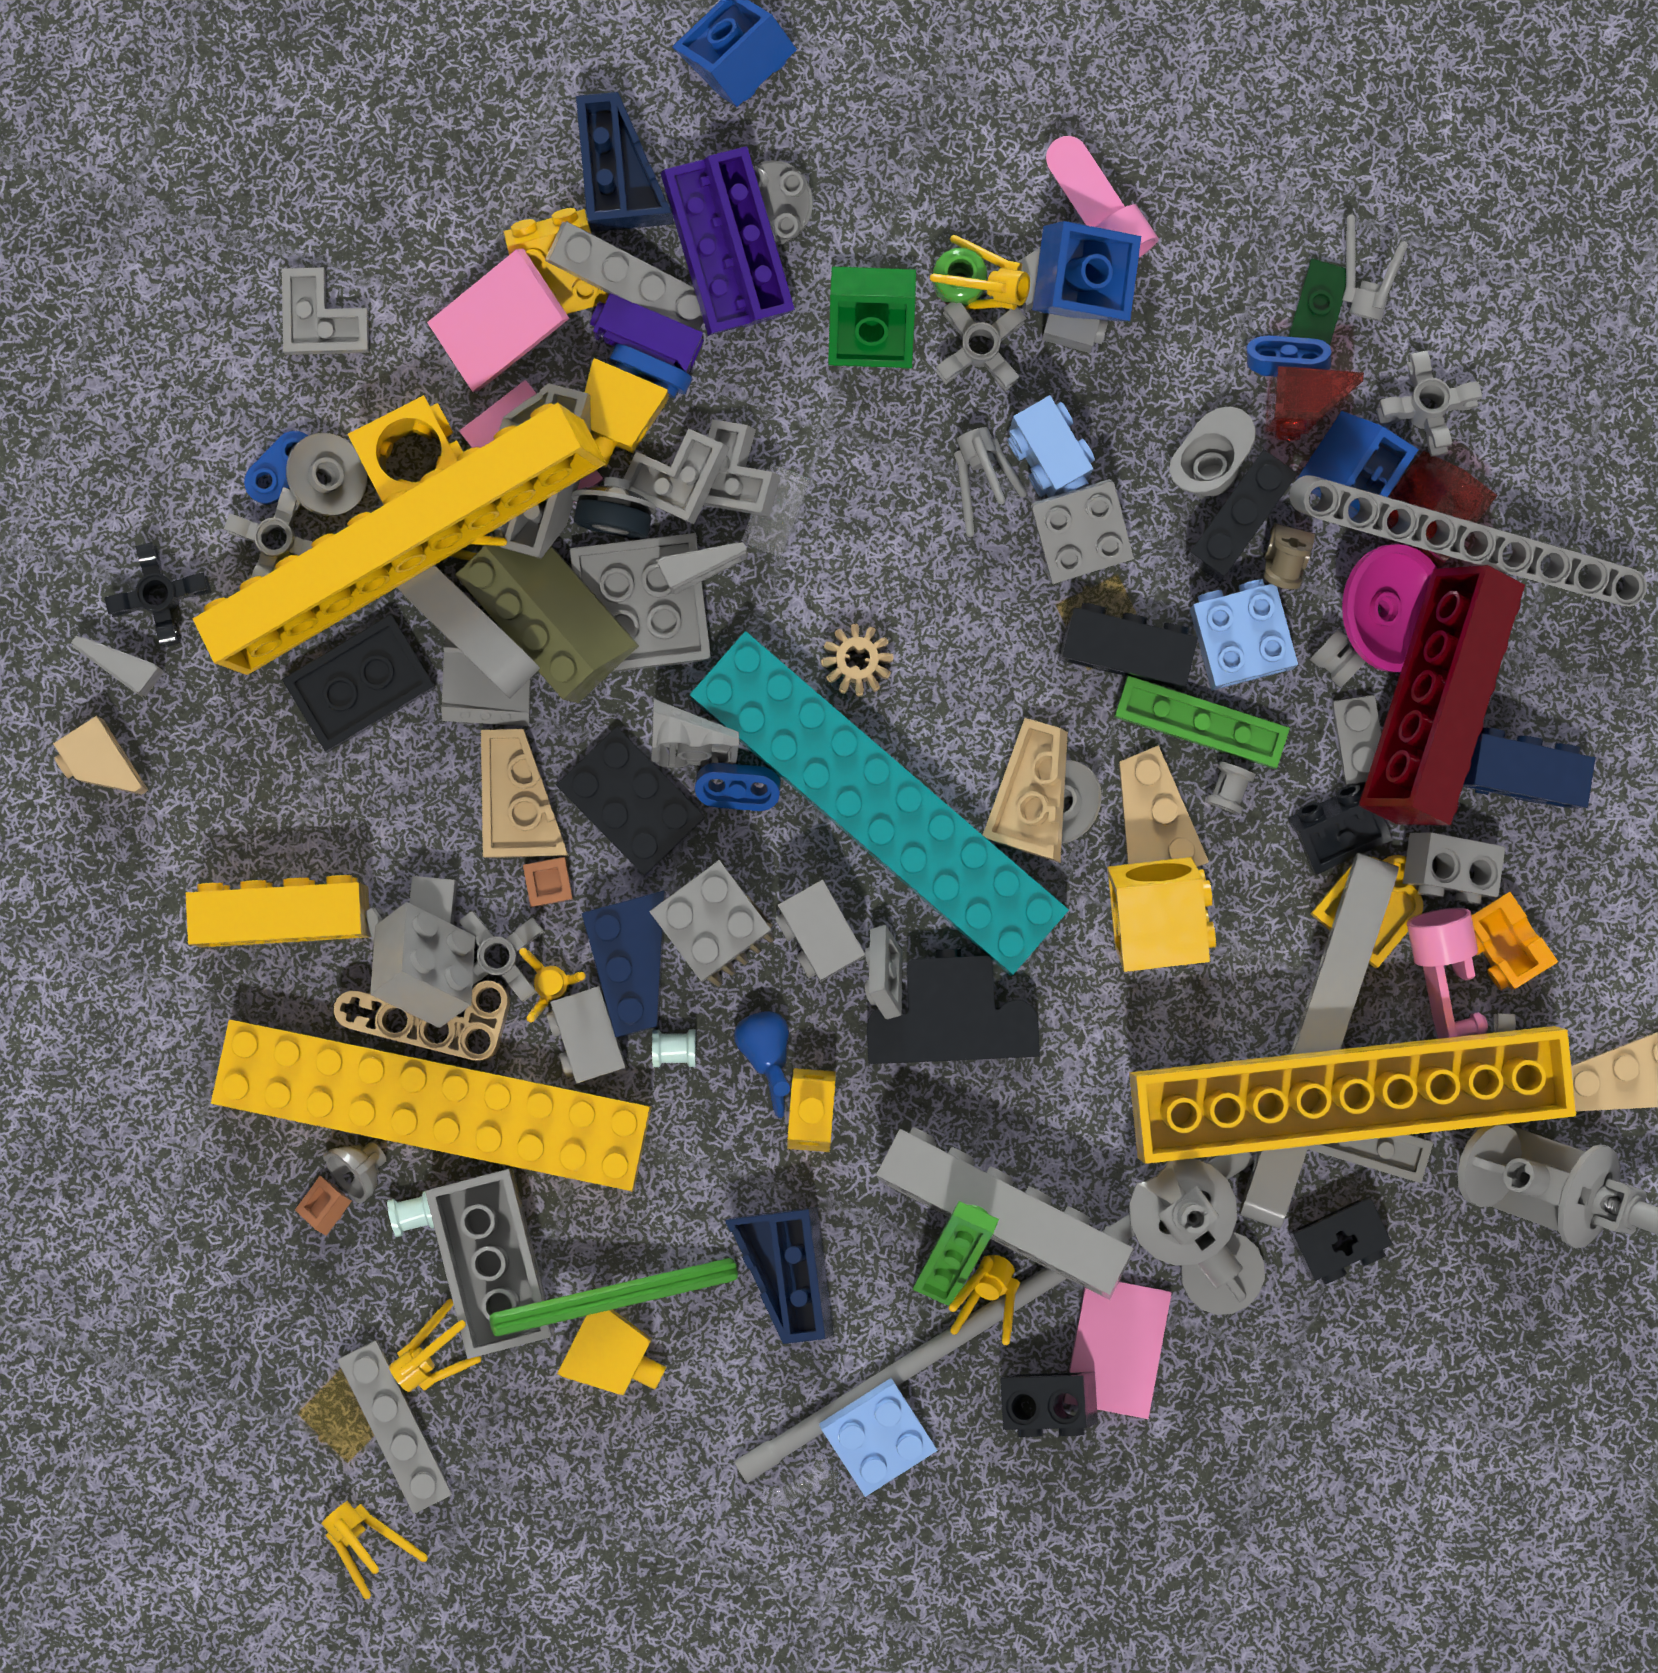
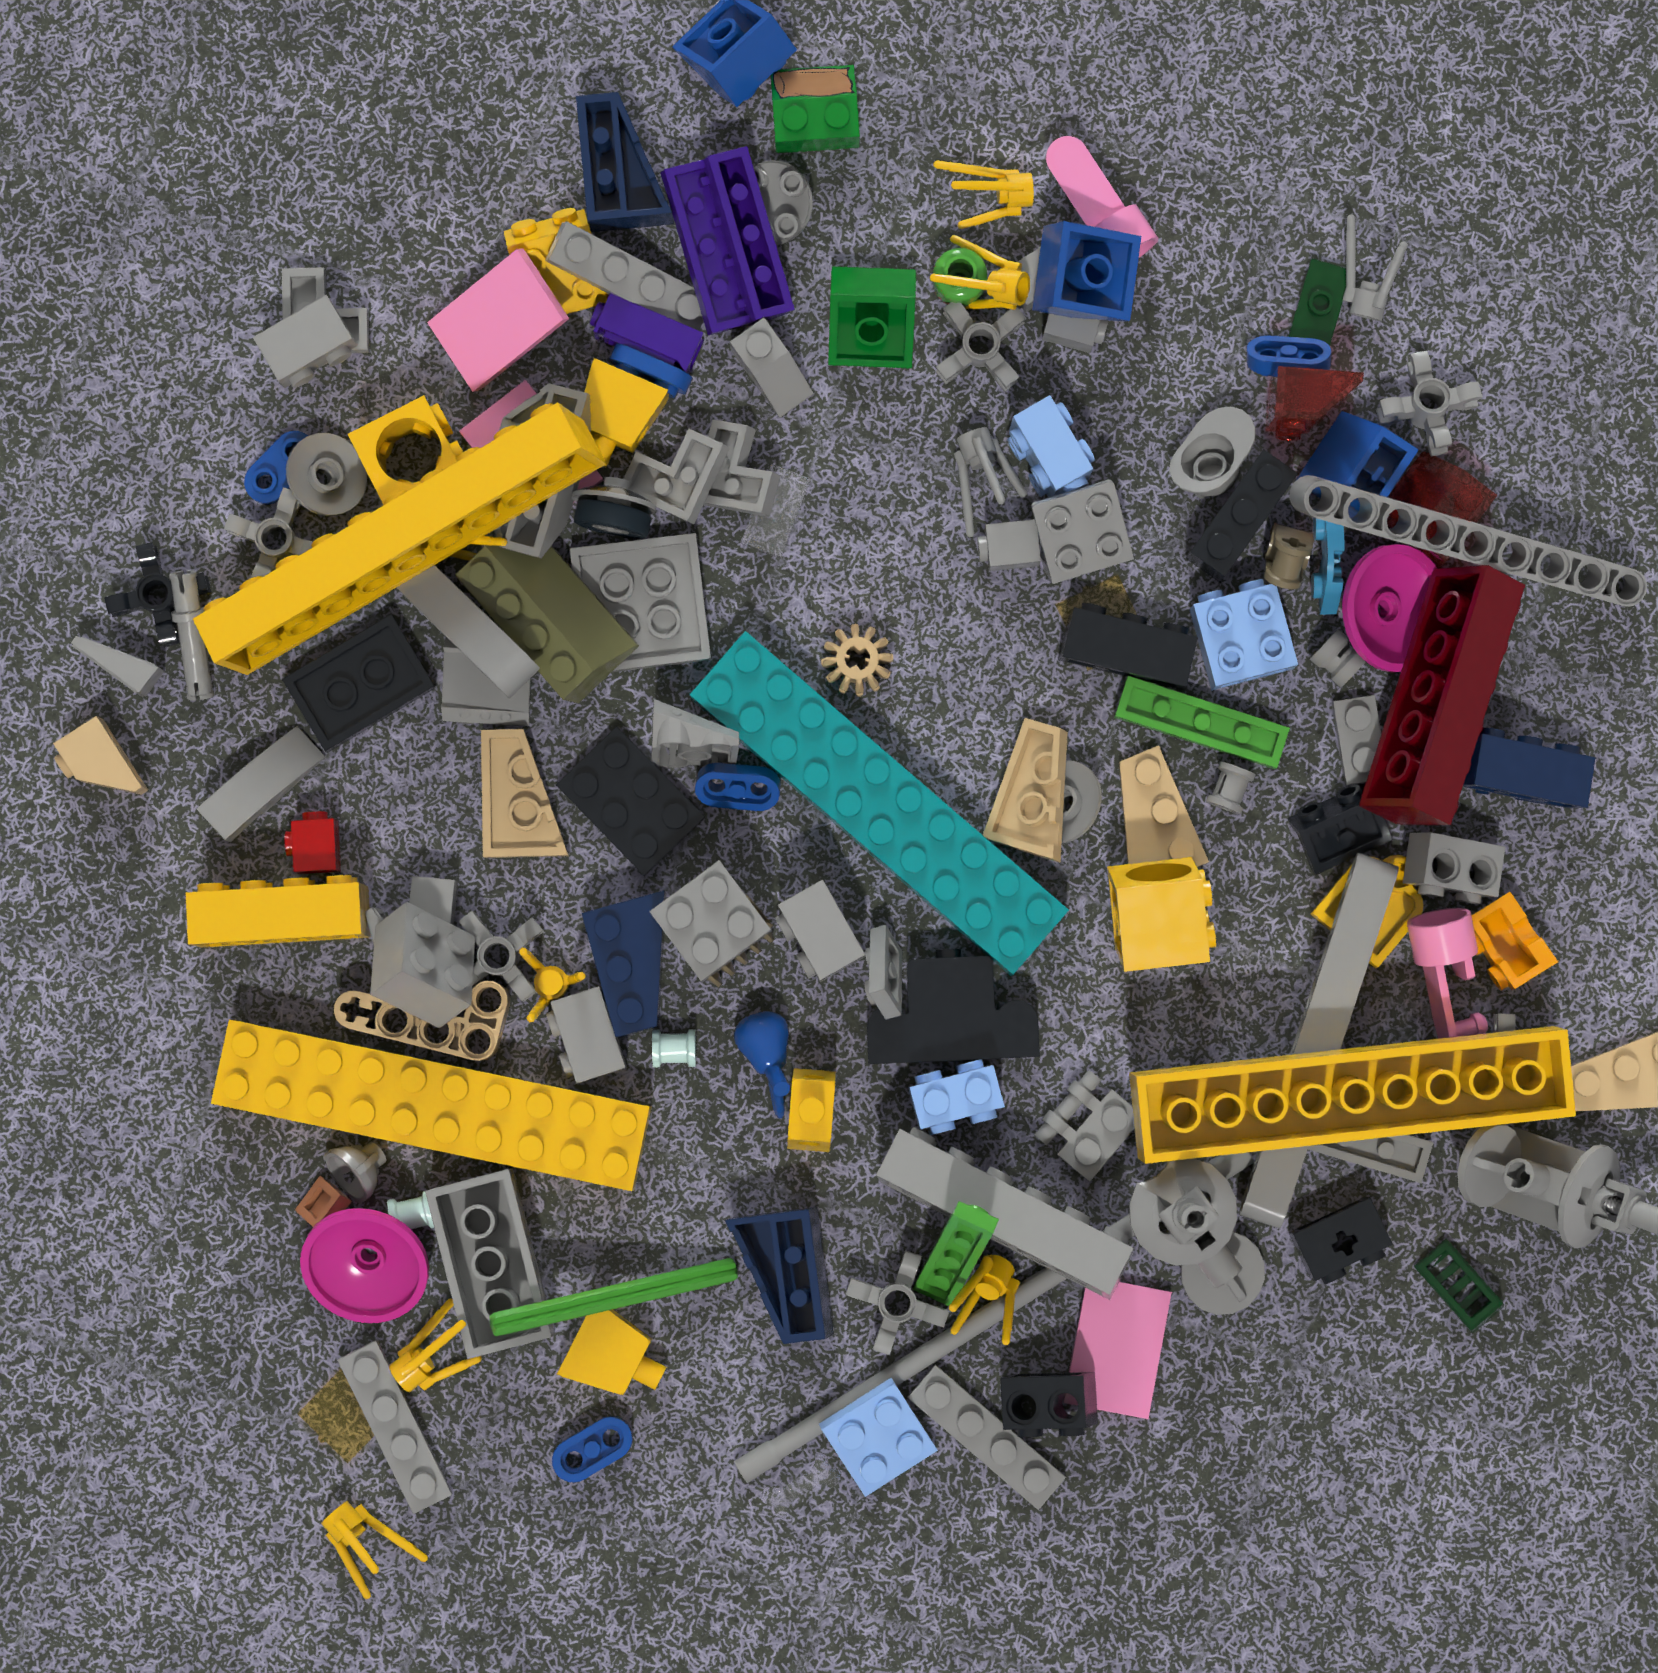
nougat plate [523,857,573,907] -> none
light grey slope [656,542,748,595] -> none
none -> light grey pin [169,570,214,700]
none -> light grey slope [197,726,326,842]
none -> light grey brick [253,295,358,388]
none -> red brick [284,811,341,874]
none -> dark pink dish [300,1208,429,1323]
none -> blue plate [552,1416,633,1483]
none -> light grey slope [730,318,814,418]
none -> green slope [771,65,860,153]
none -> light grey pin [846,1250,949,1355]
none -> light blue brick [908,1059,1005,1135]
none -> light grey plate [908,1364,1066,1510]
none -> yellow plant [933,160,1034,229]
none -> light grey brick [977,519,1041,572]
none -> light grey plate [1034,1070,1135,1182]
none -> dark azure plate [1311,518,1345,615]
none -> dark green slope [1414,1239,1504,1334]

